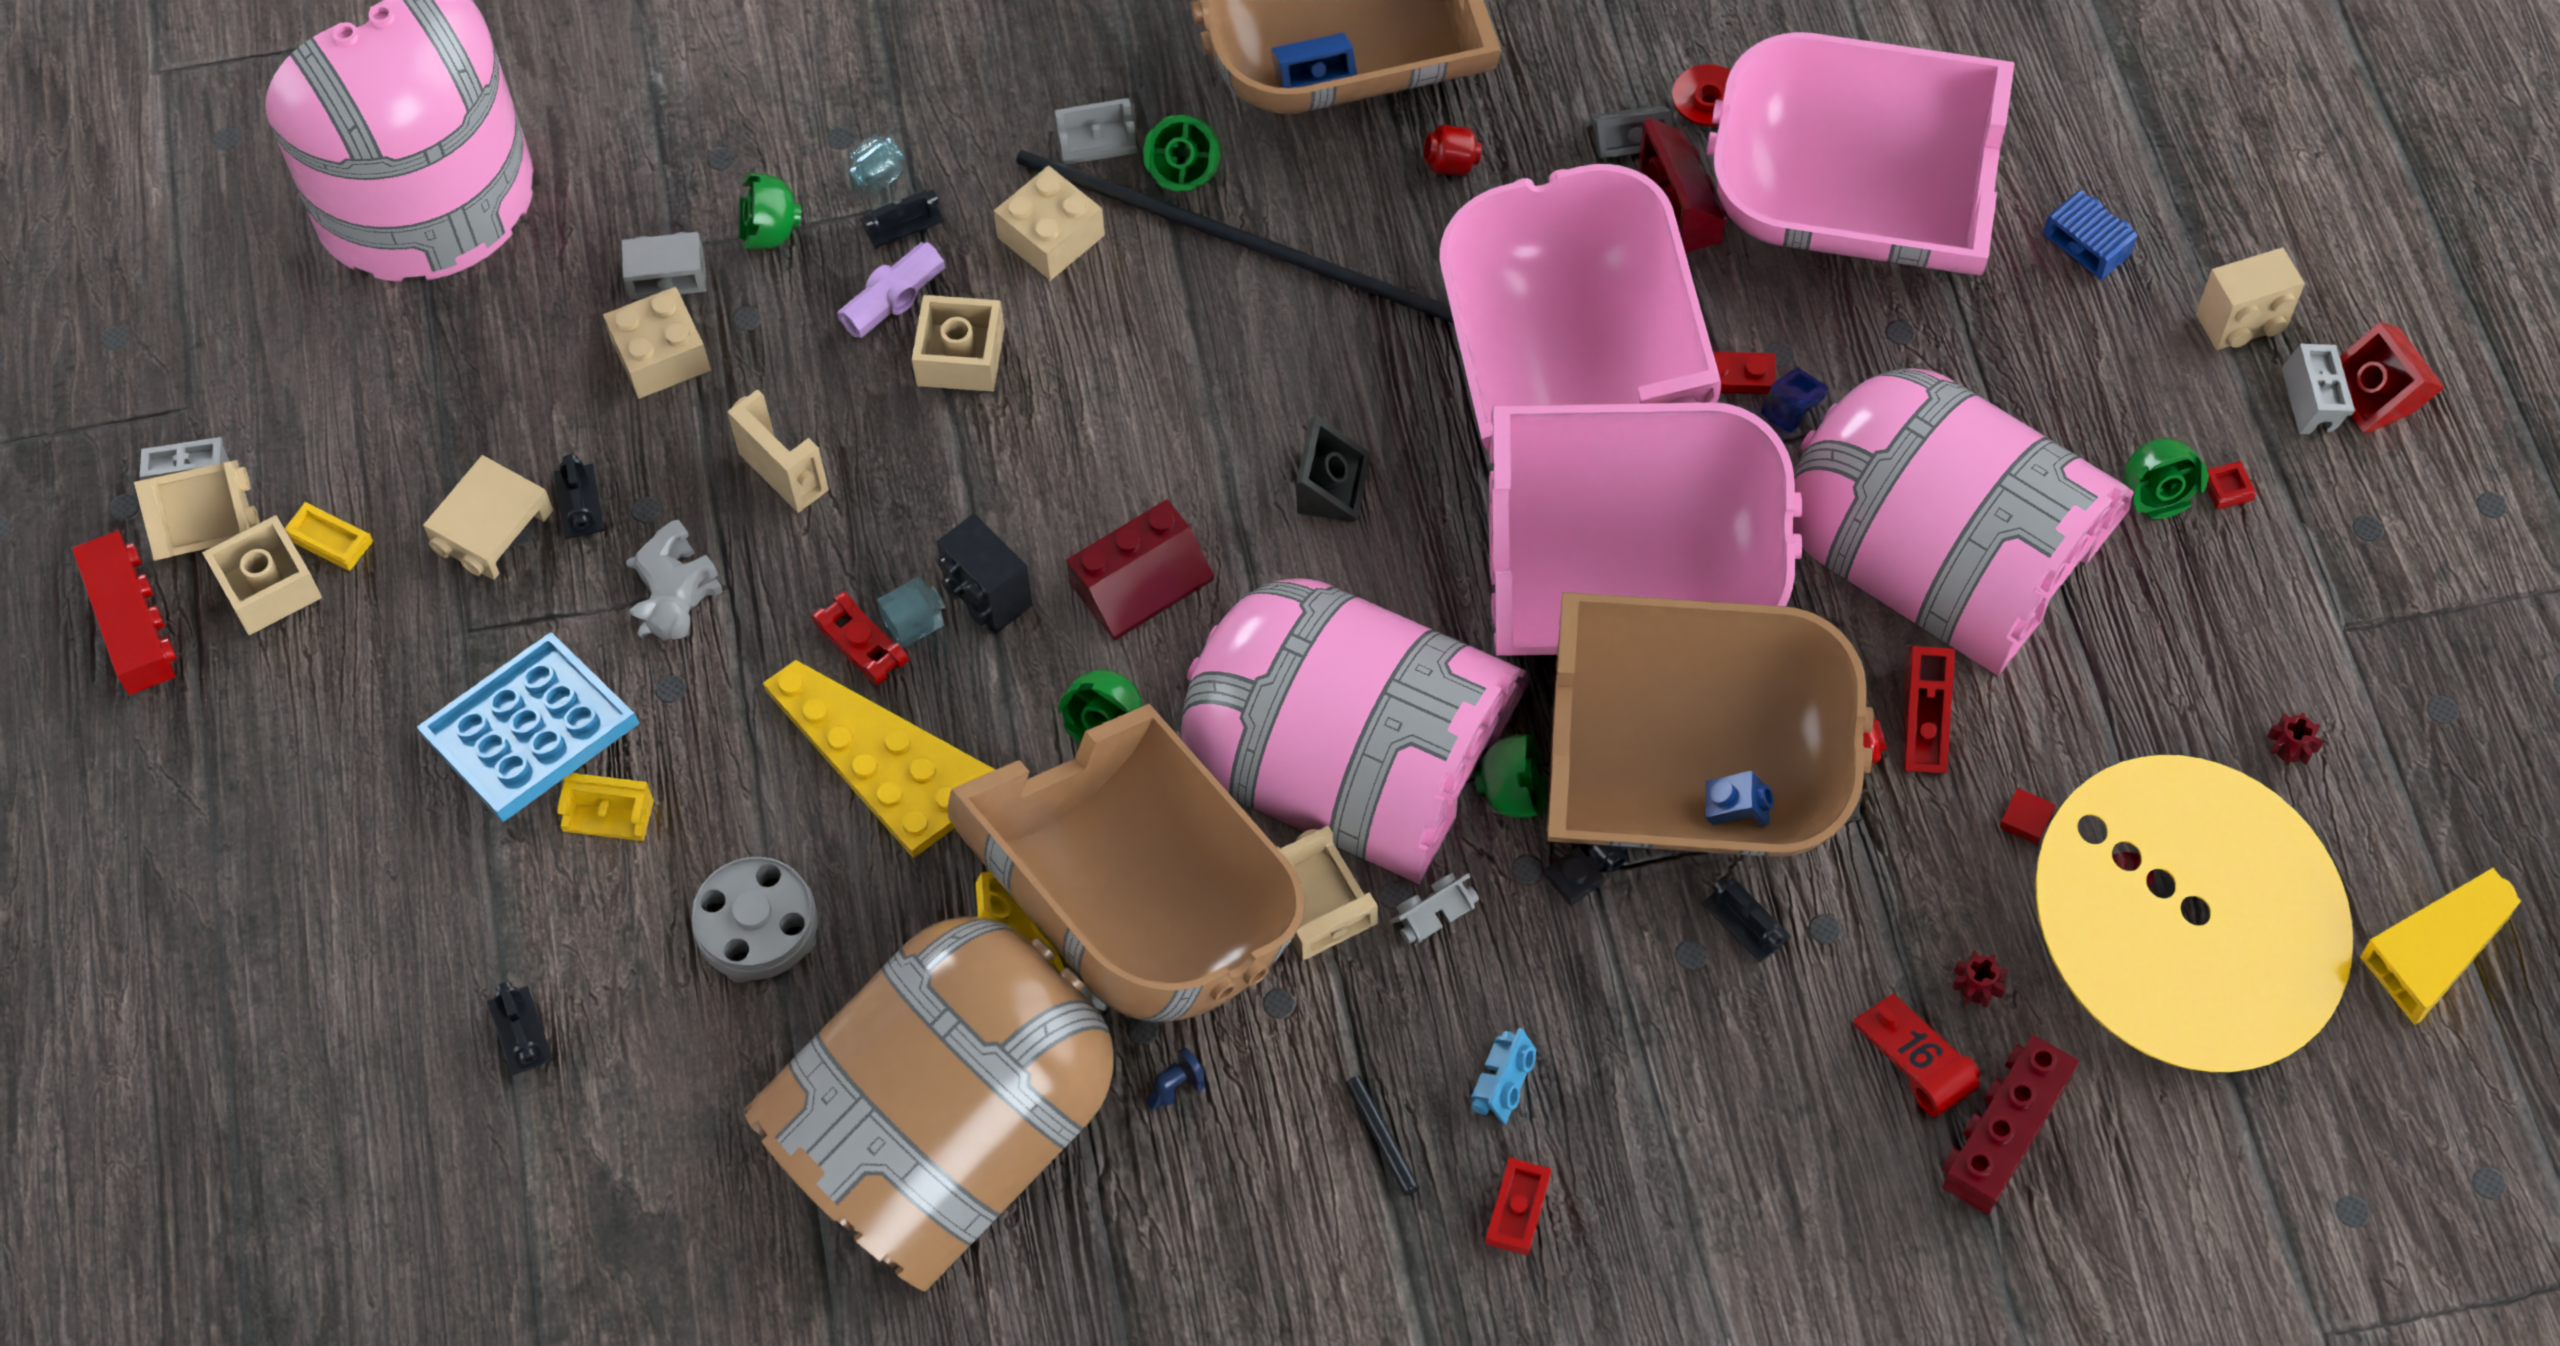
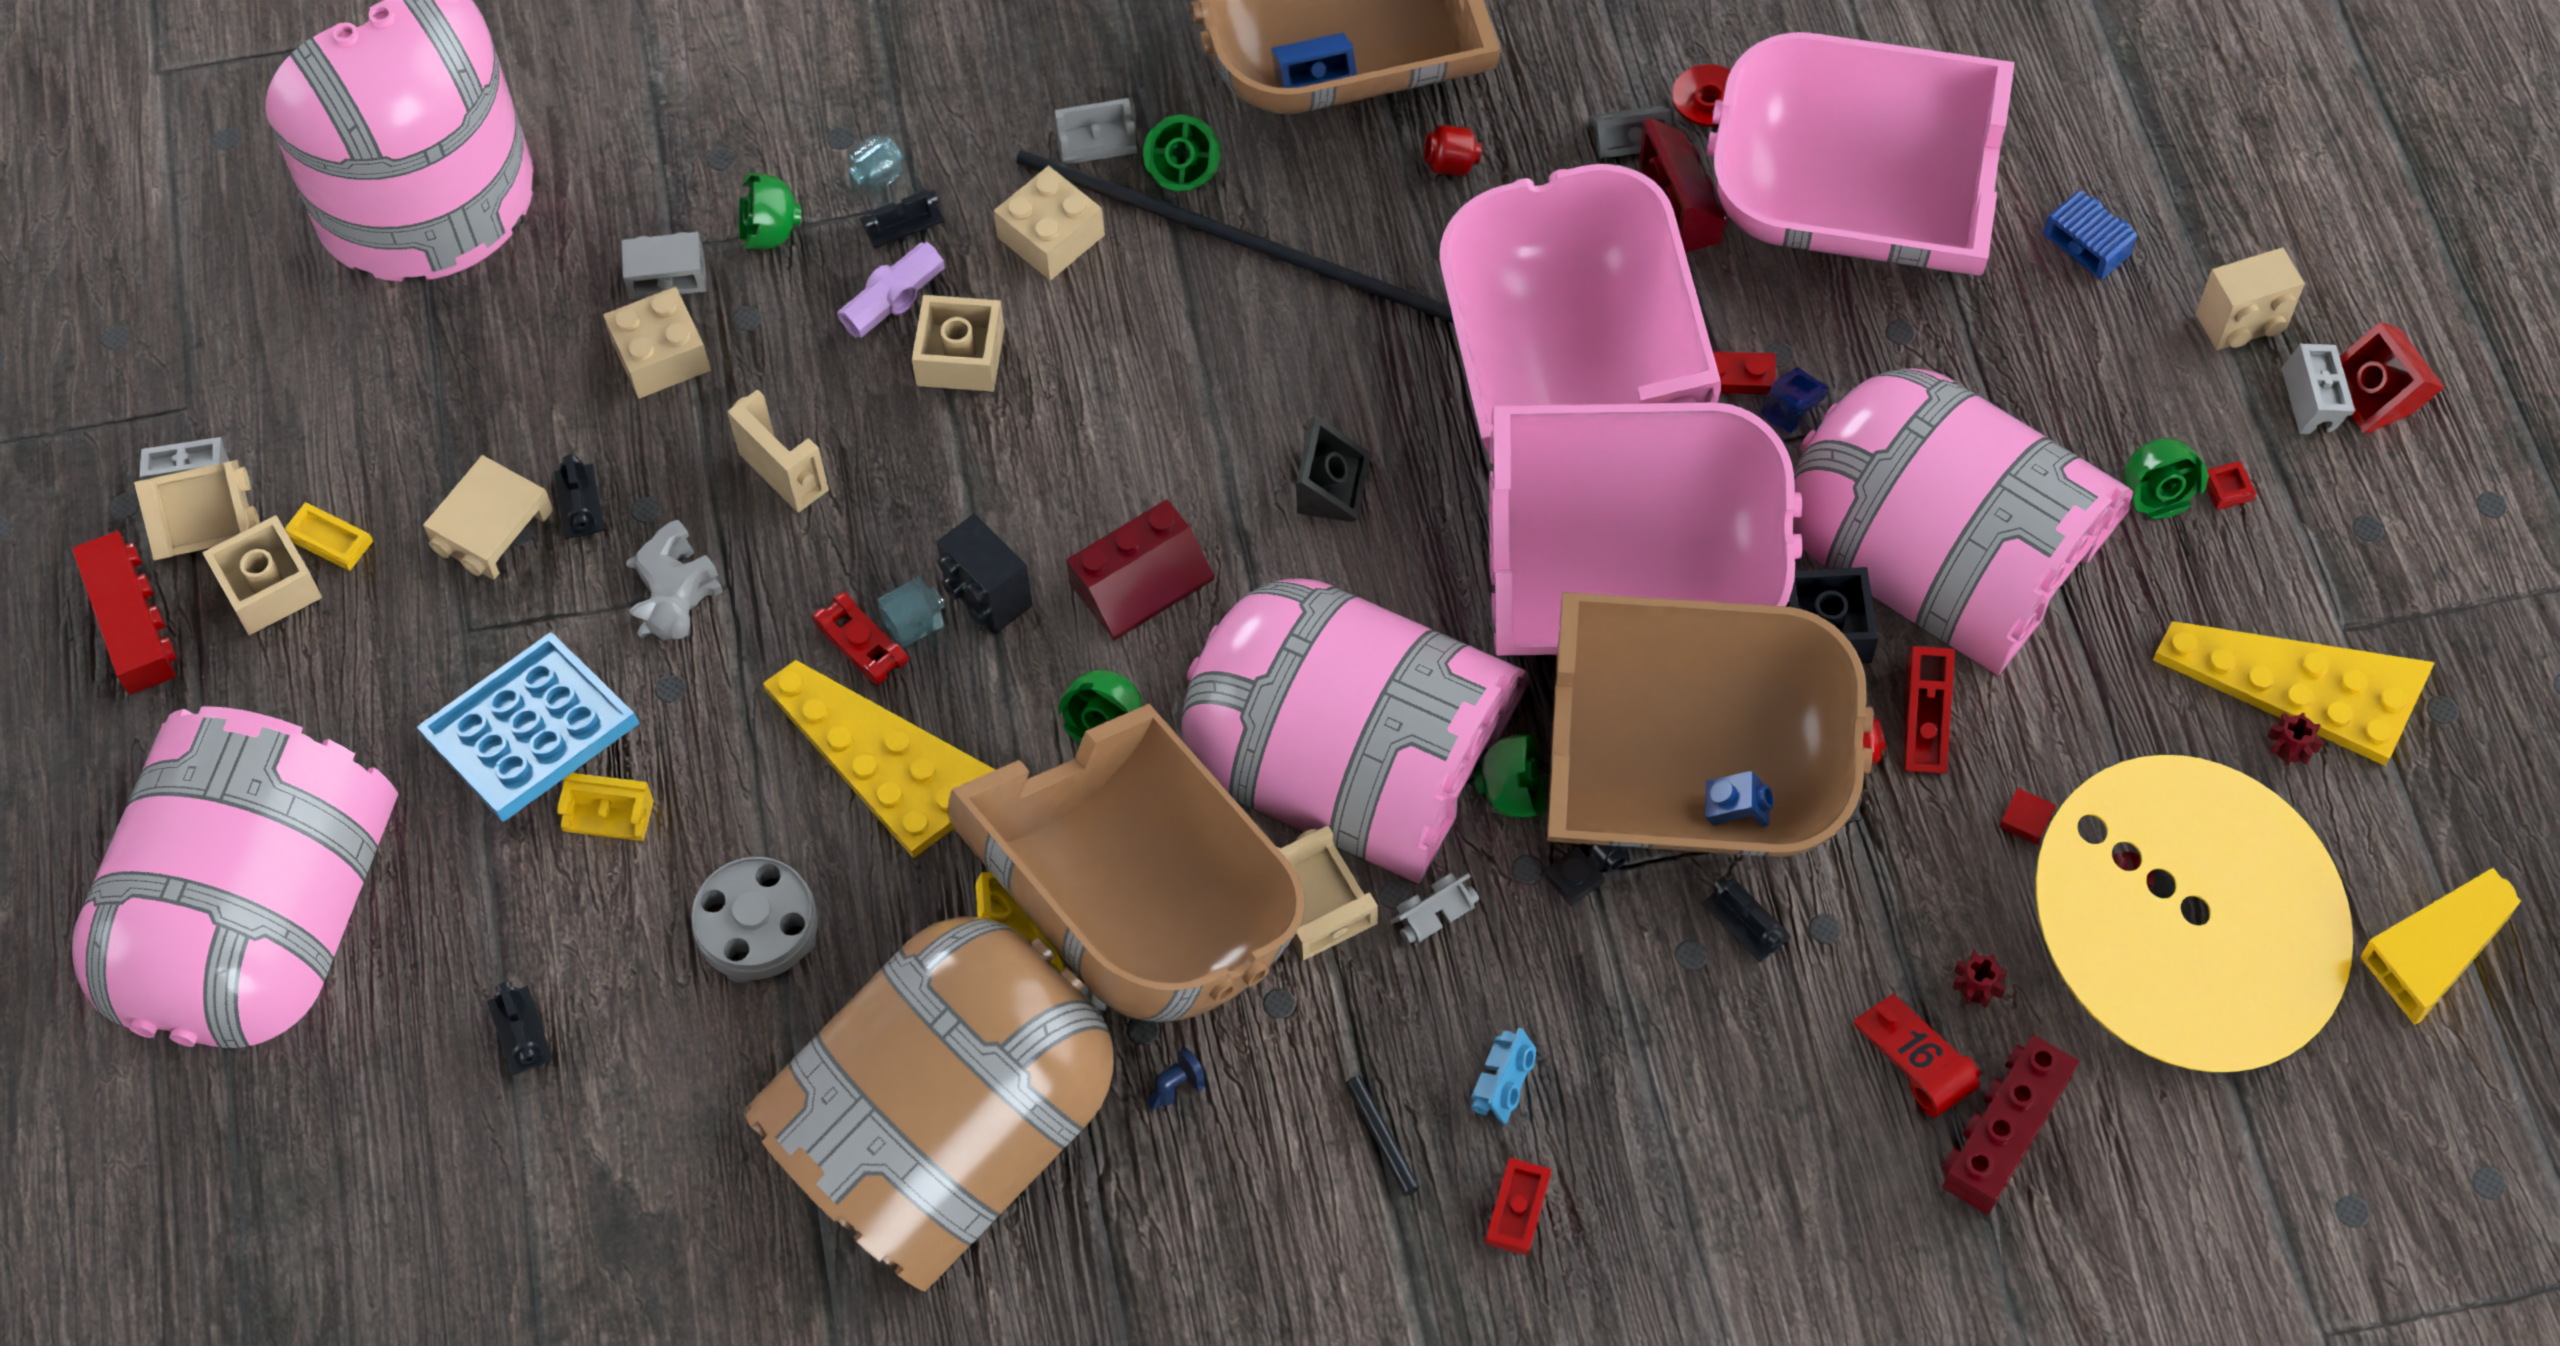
none -> bright pink cylinder [72,706,398,1048]
none -> black brick [1786,567,1878,663]
none -> yellow wing [2153,621,2435,766]

